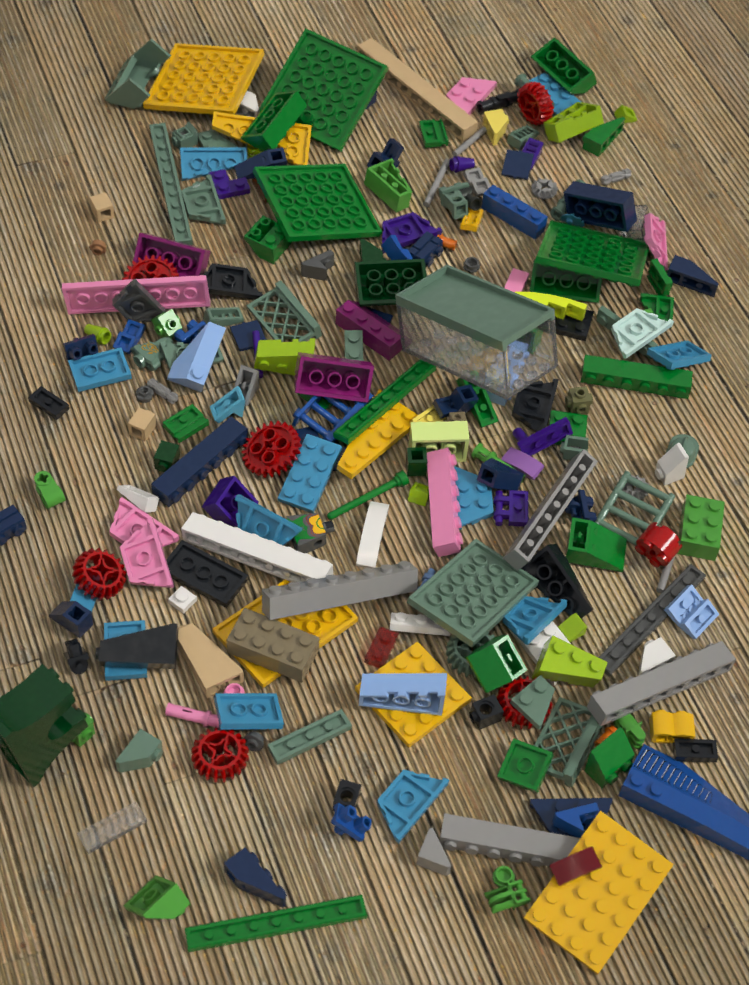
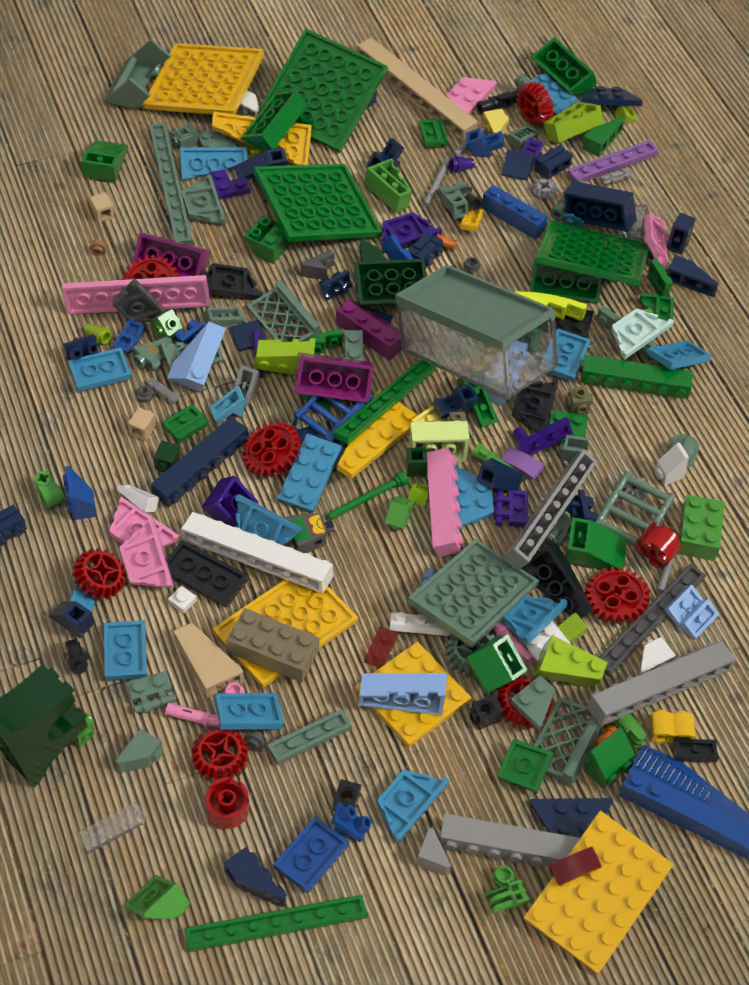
black plate [28,386,69,420] -> none
black slope [96,623,179,669] -> none
light grey brick [262,561,418,620] -> none
white slope [356,501,390,568] -> none
light grey slope [463,167,491,196] -> none
bright pink slope [504,268,530,292] -> none
blue slope [552,803,599,838] -> none
none -> blue slope [62,466,97,520]
none -> green slope [81,140,128,182]
none -> sand green plate [126,671,177,713]
none -> red brick [205,777,249,830]
none -> blue plate [273,816,349,894]
none -> green slope [308,329,343,354]
none -> dark blue hips [319,270,352,300]
none -> bright green slope [385,496,416,530]
none -> blue brick [466,127,504,158]
none -> bright pink pin [492,621,534,666]
none -> dark blue brick [534,145,573,180]
none -> dark azure plate [539,329,591,382]
none -> sand green helmet [544,511,570,547]
none -> medium lavender plate [567,140,659,181]
none -> dark blue wing [581,86,643,106]
none -> red gear [585,566,650,625]
none -> dark blue brick [667,213,696,254]

